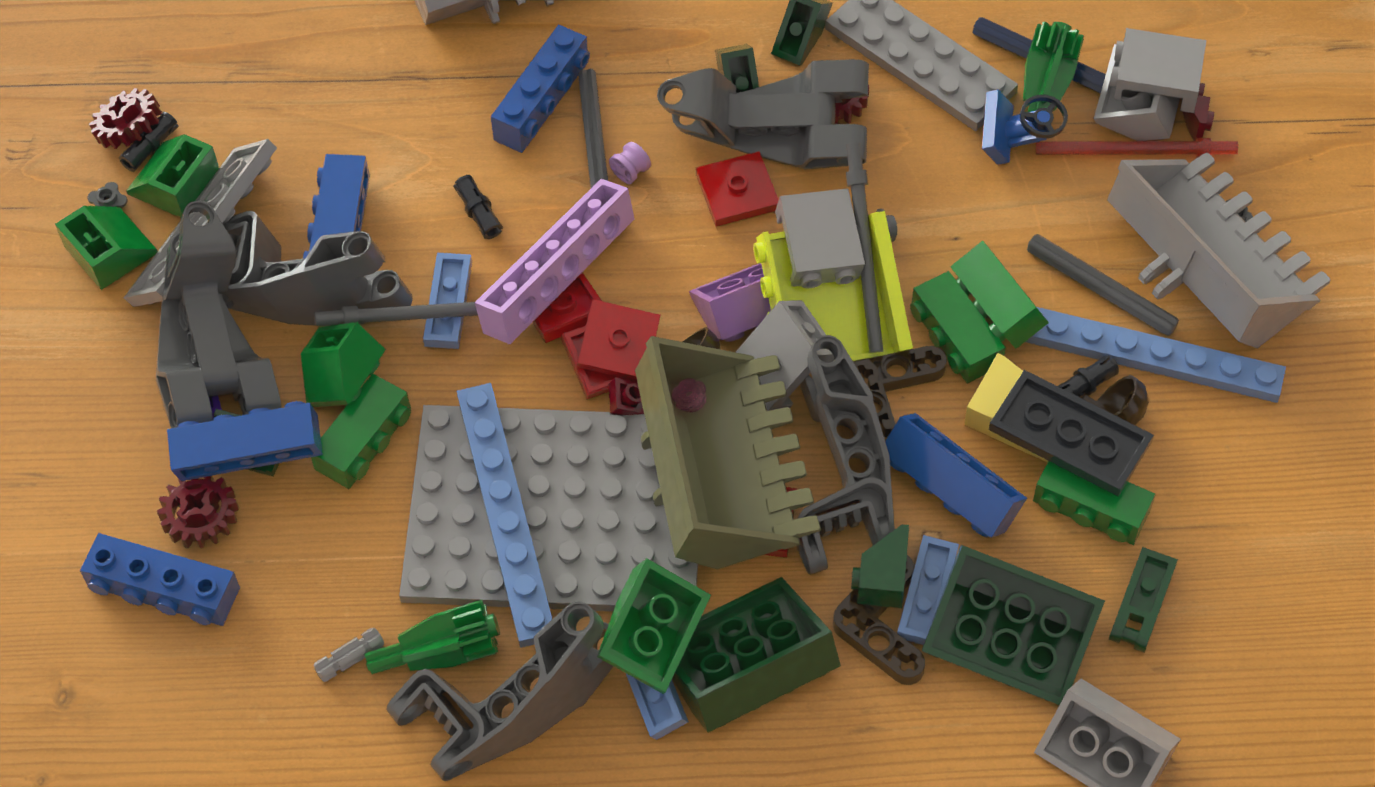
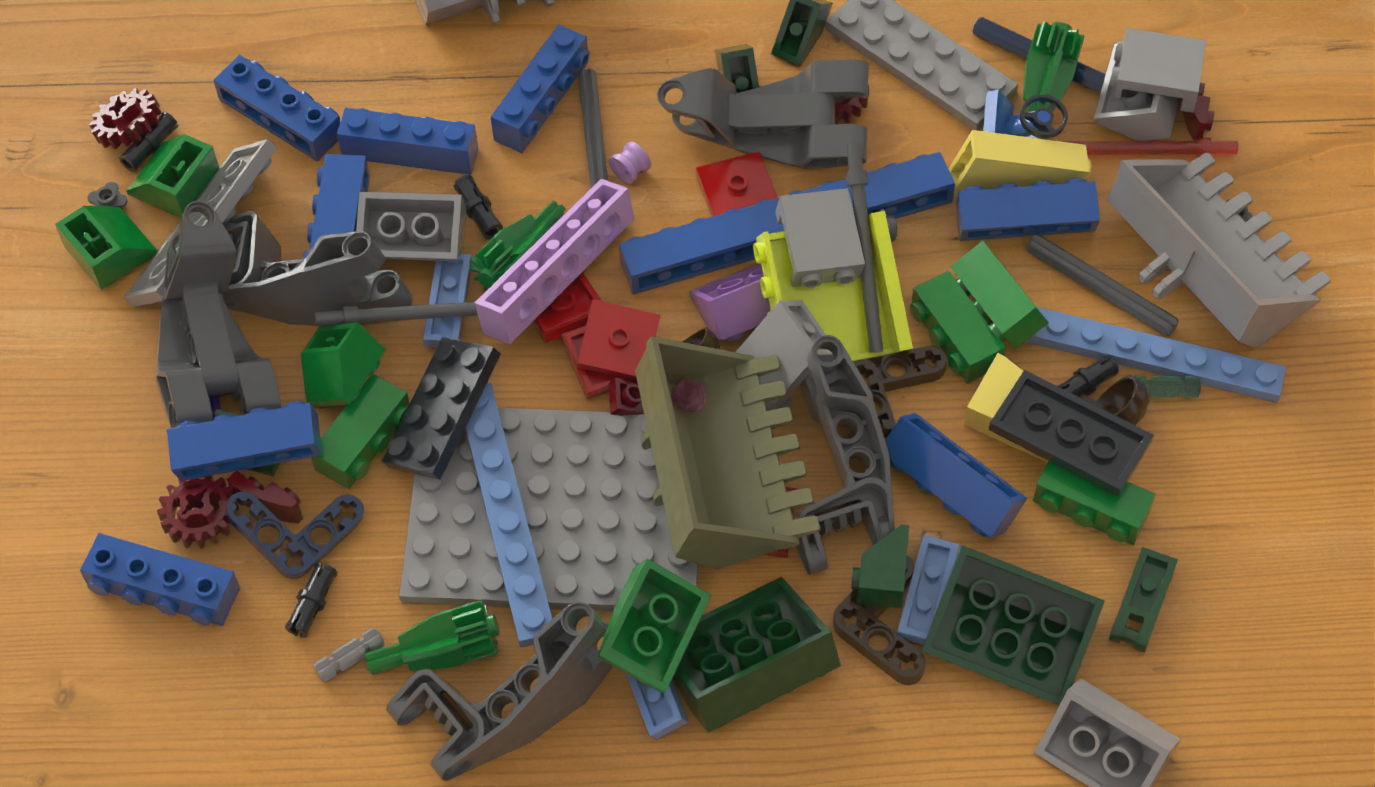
none -> blue brick [213,54,340,162]
none -> dark blue beam [226,491,364,579]
none -> dark red slope [227,470,303,524]
none -> black pin [285,562,338,638]
none -> blue brick [337,108,479,175]
none -> light grey slope [356,192,466,261]
none -> black plate [381,337,501,480]
none -> green piece [469,200,566,291]
none -> blue brick [619,152,955,295]
none -> light yellow slope [949,130,1092,197]
none -> blue brick [956,179,1100,241]
none -> clear green axle [1134,376,1201,397]

